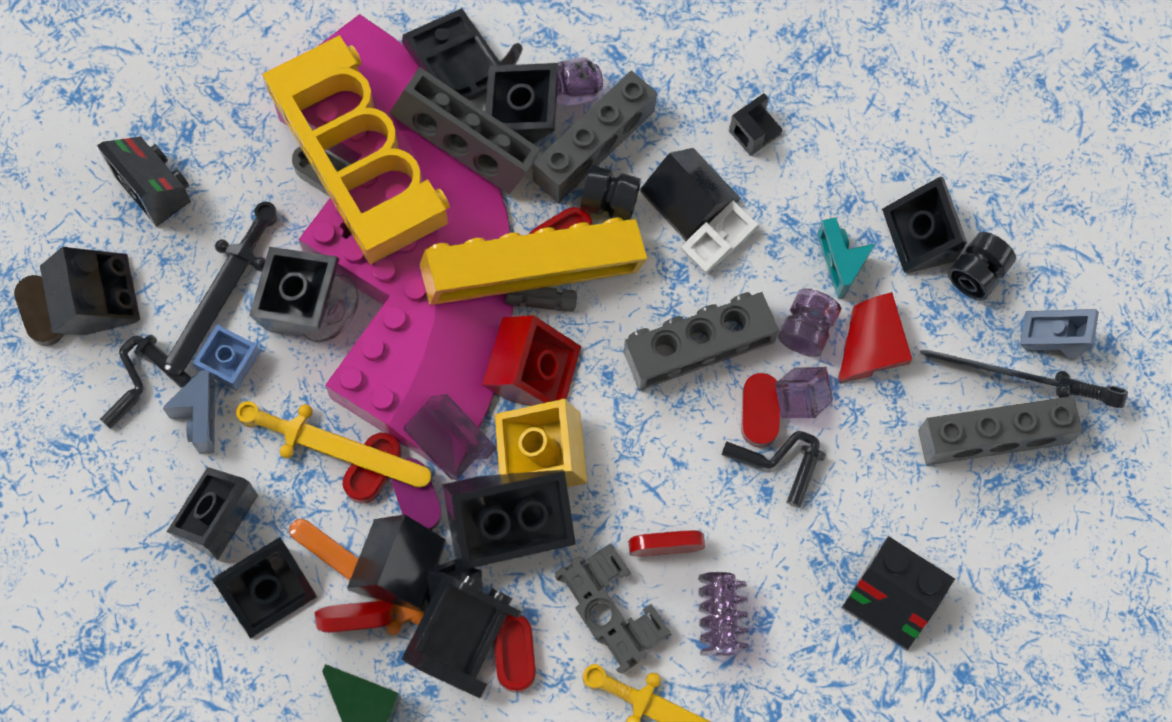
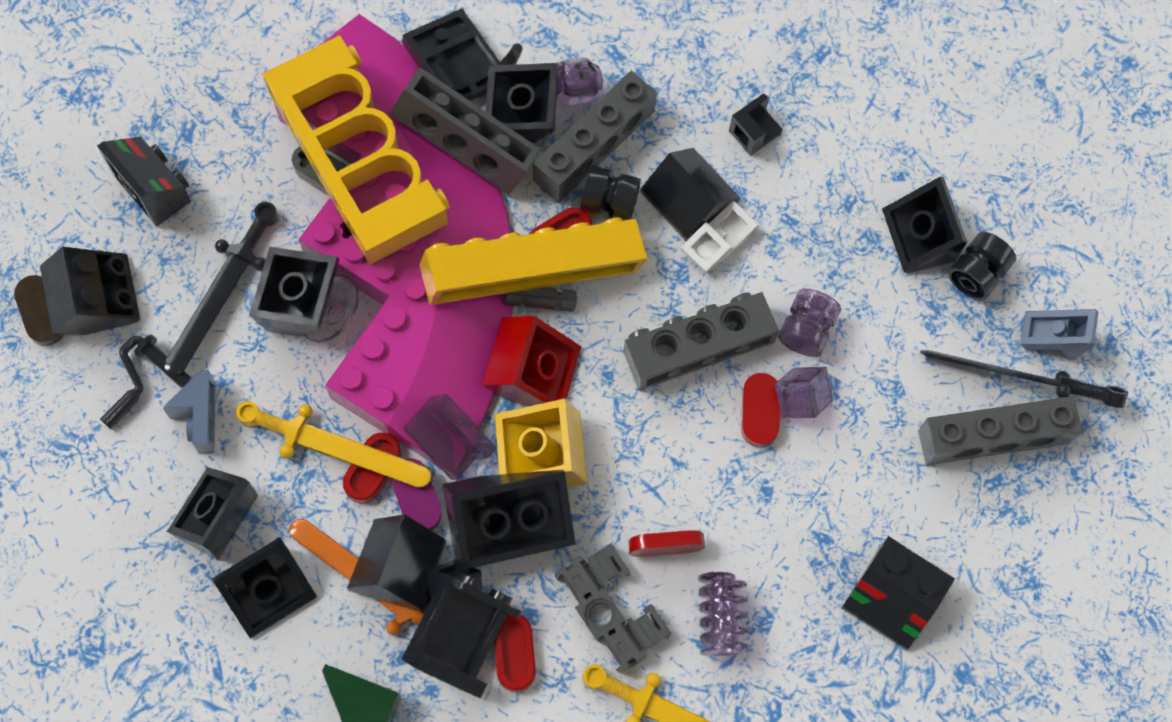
medium blue piece [193,324,260,391] -> none
red tile [314,601,394,633] -> none
black piece [721,431,826,508] -> none
teal slope [817,217,874,299] -> none
red slope [838,292,912,383] -> none

